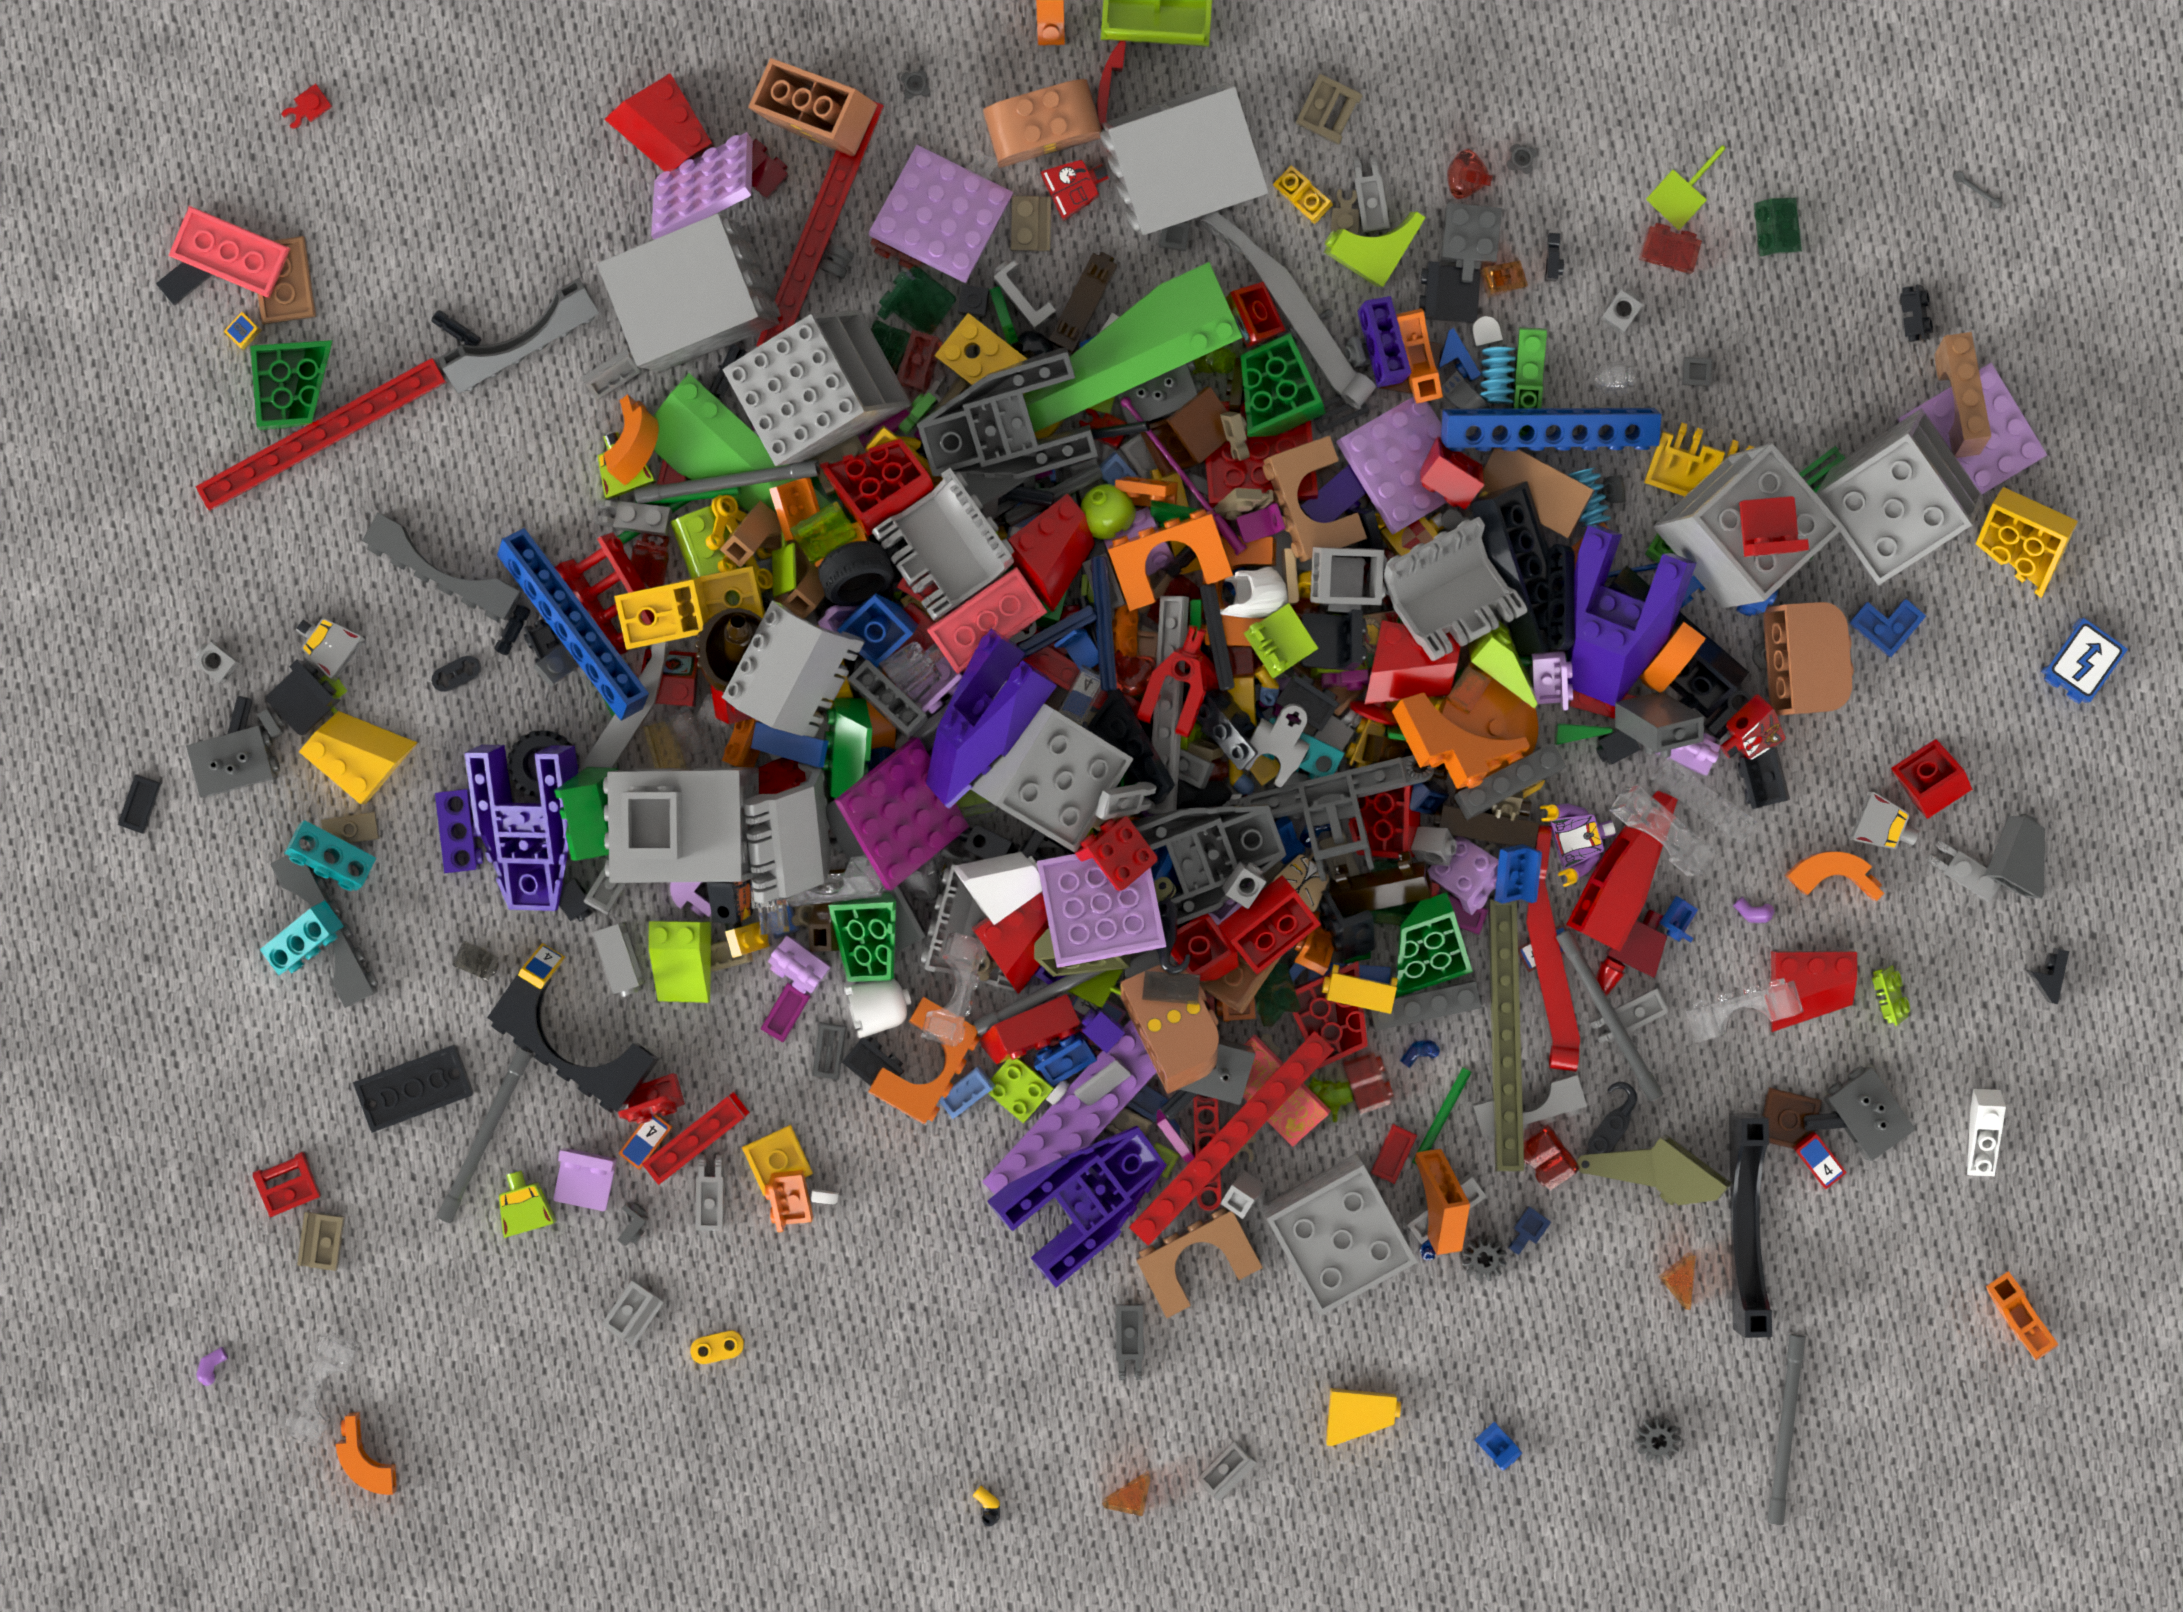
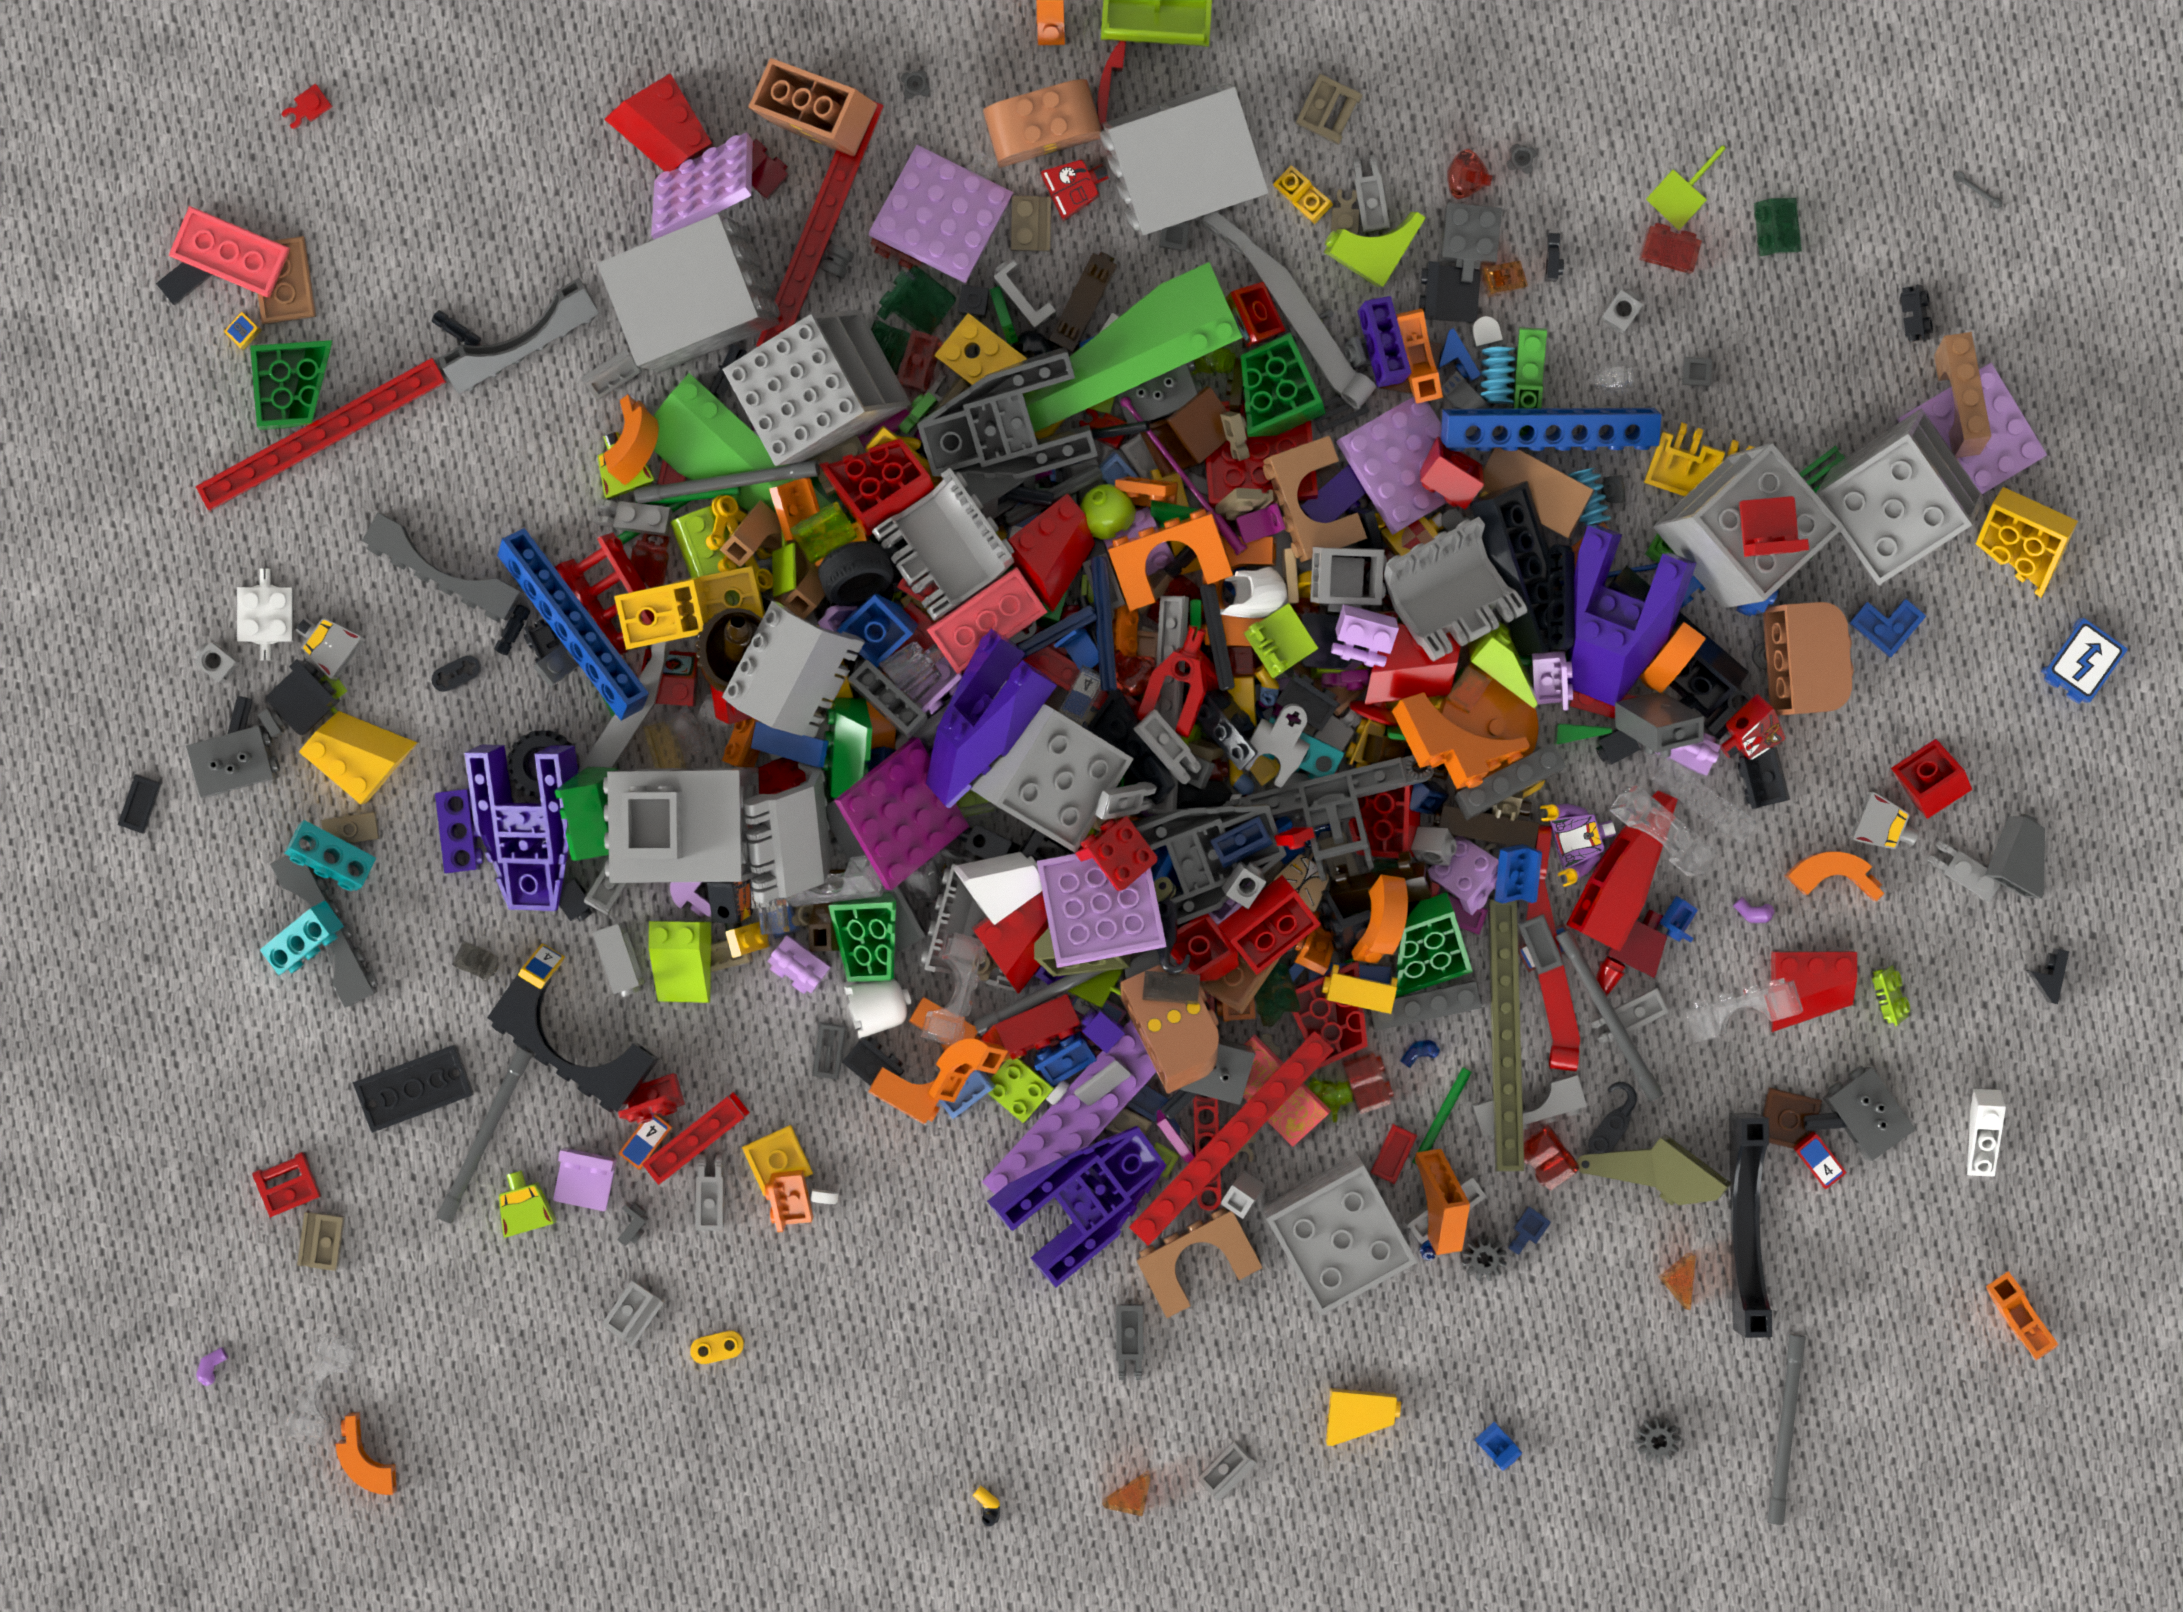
magenta tile [760,983,811,1043] -> none
none -> white plate [237,569,293,661]
none -> orange arch [929,1038,1008,1102]
none -> light grey hinge [1133,709,1201,784]
none -> dark blue slope [1210,816,1273,868]
none -> red plate [1274,827,1315,849]
none -> lavender brick [1331,604,1399,667]
none -> orange arch [1352,874,1408,963]
none -> dark grey tile [1518,914,1564,975]

